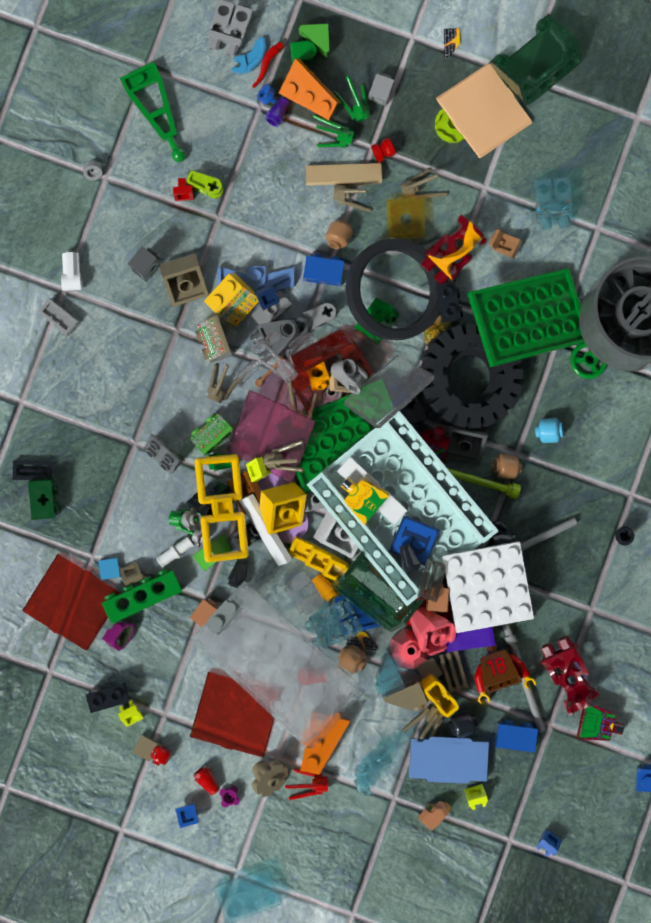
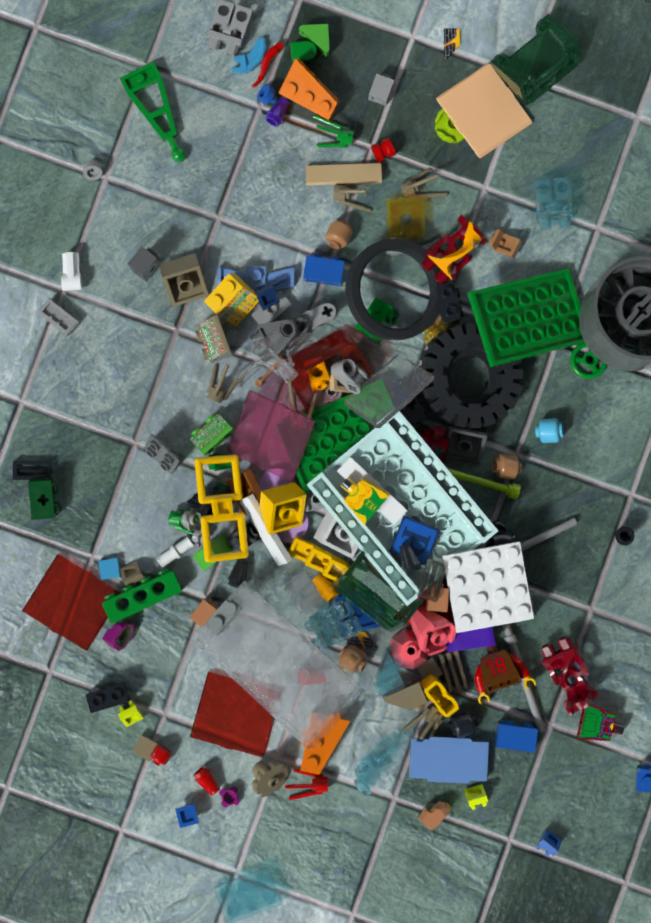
red tile [173,178,194,202] -> none
lime piece [187,171,223,199] -> none
neon yellow tile [246,457,271,482] -> none
dark tan plant [264,440,304,472] -> none
green plant [334,76,371,122] -> none

